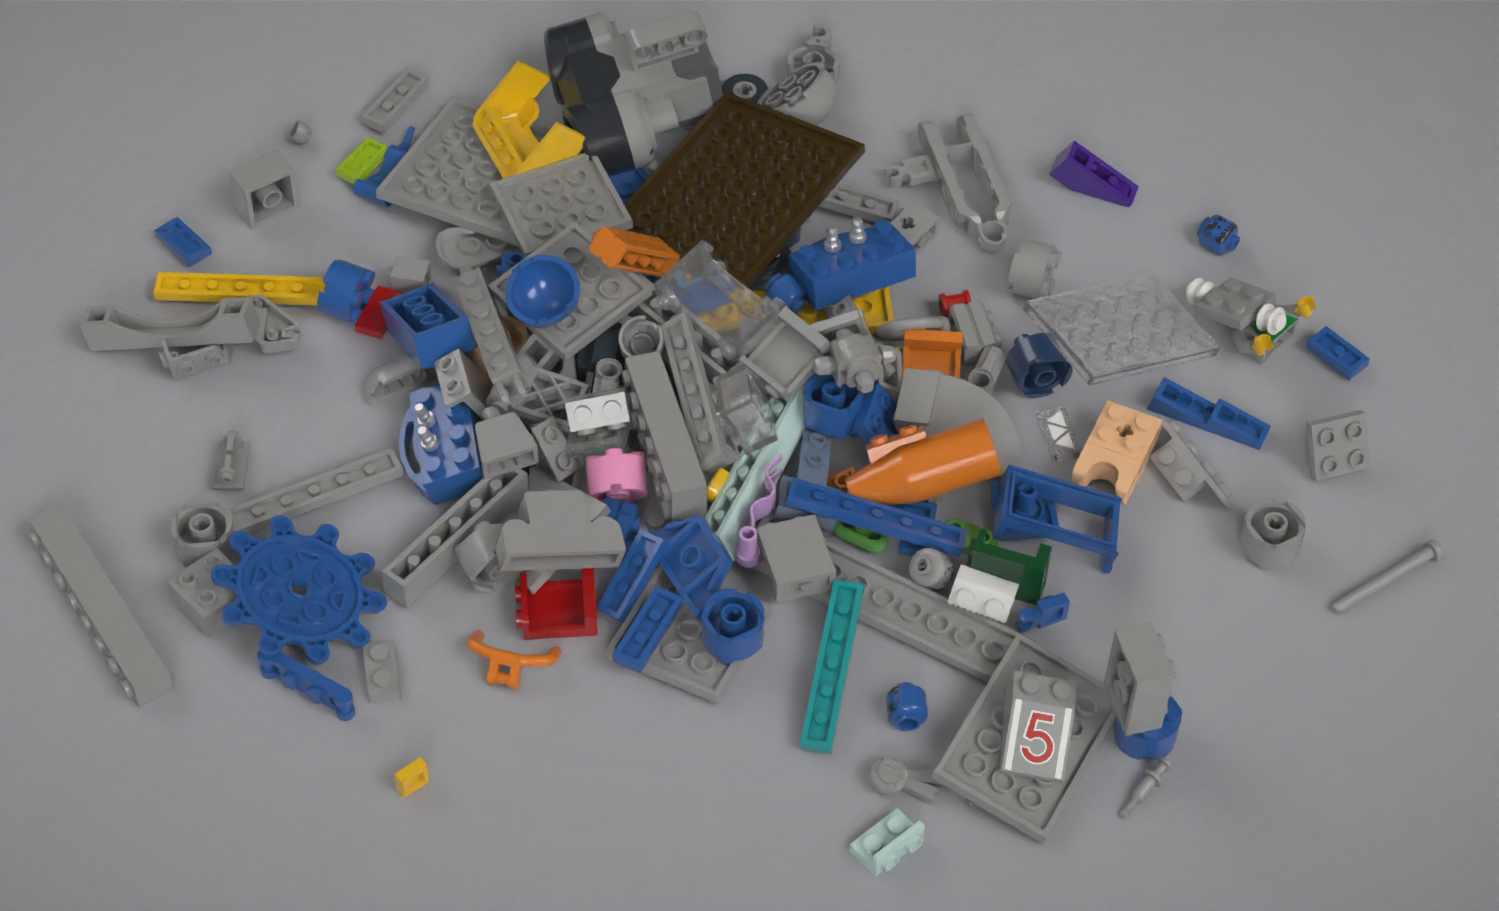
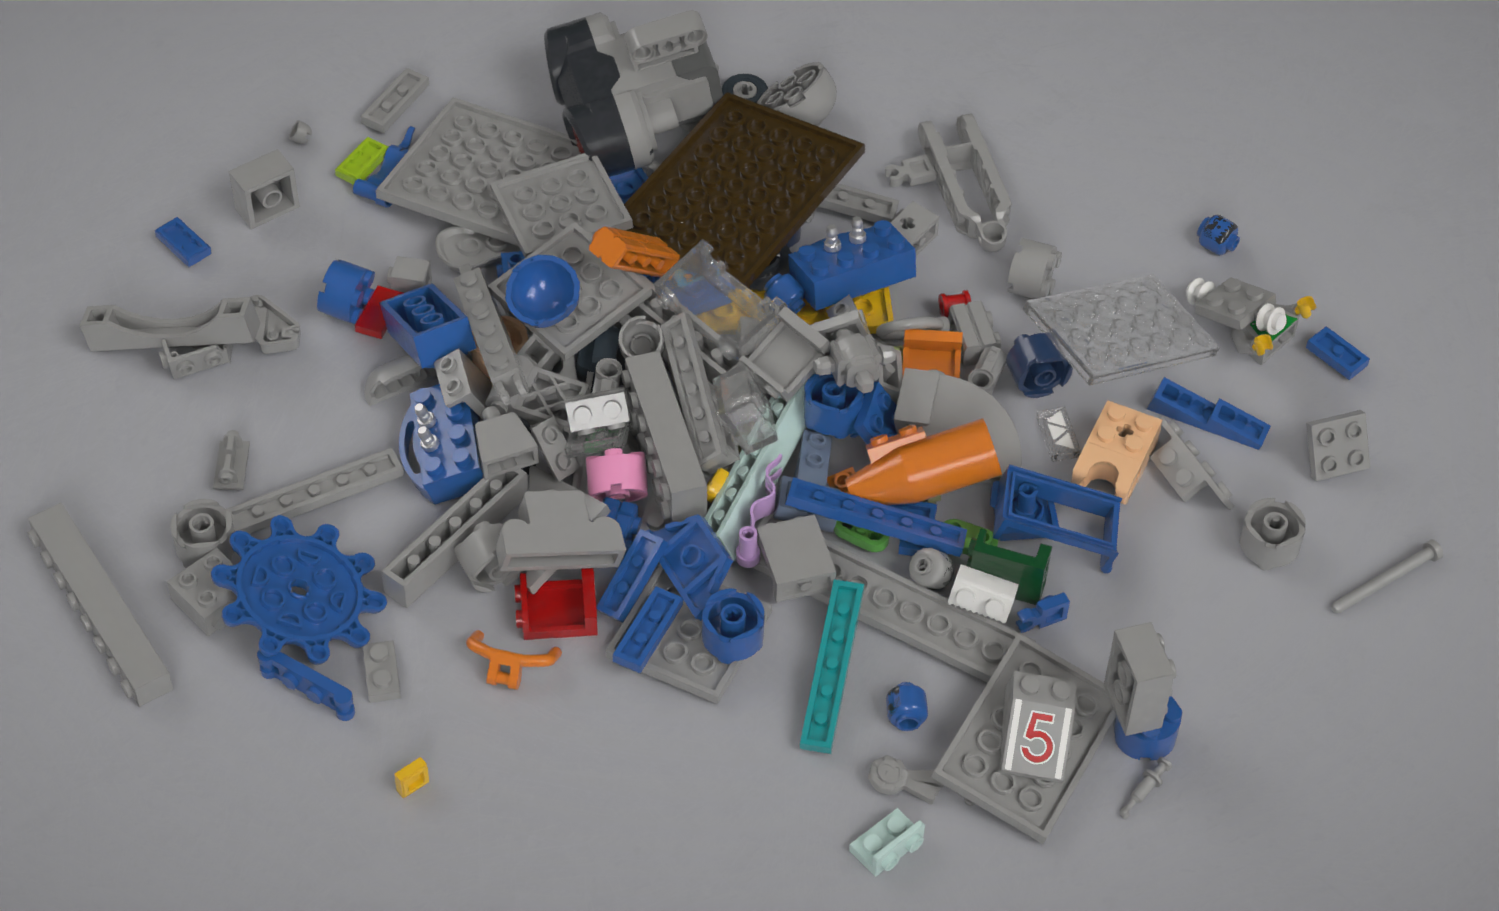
yellow plate [154,272,326,306] -> none
yellow windscreen [473,60,586,179] -> none
light grey piece [787,23,840,84] -> none
dark purple slope [1049,140,1139,208] -> none

